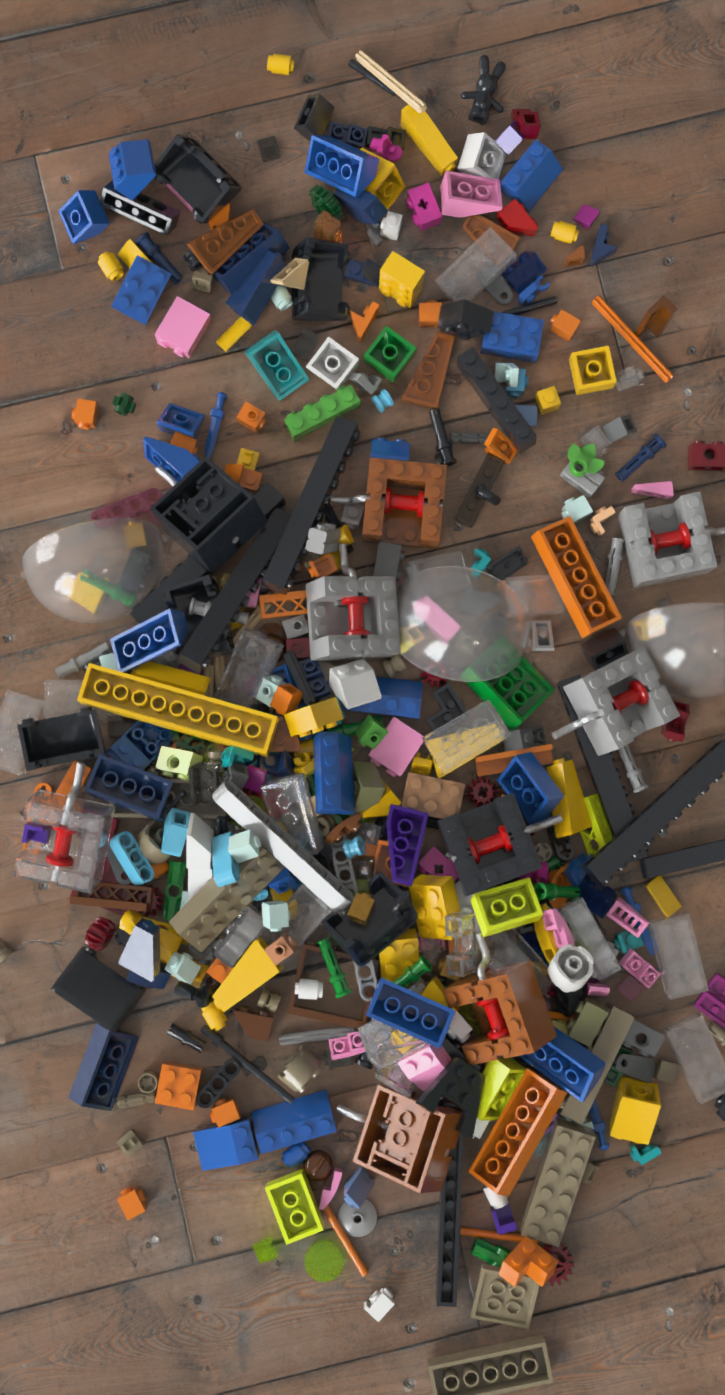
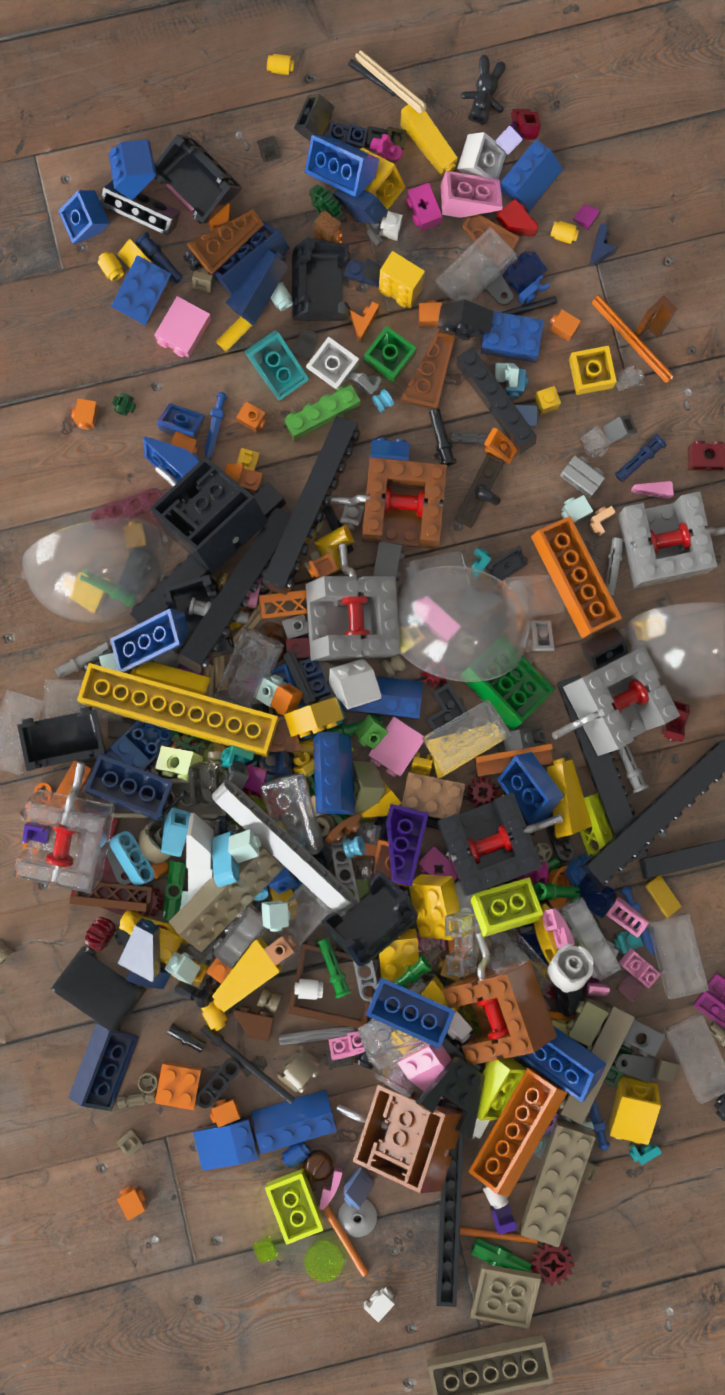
tan slope [271,258,309,290] -> none
light grey brick [305,523,342,554] -> none
pearl gold brick [347,893,376,926] -> none
orange brick [499,1236,558,1287] -> none
dark orange slope [564,245,585,267] -> none
bright green plate [567,444,605,477] -> none

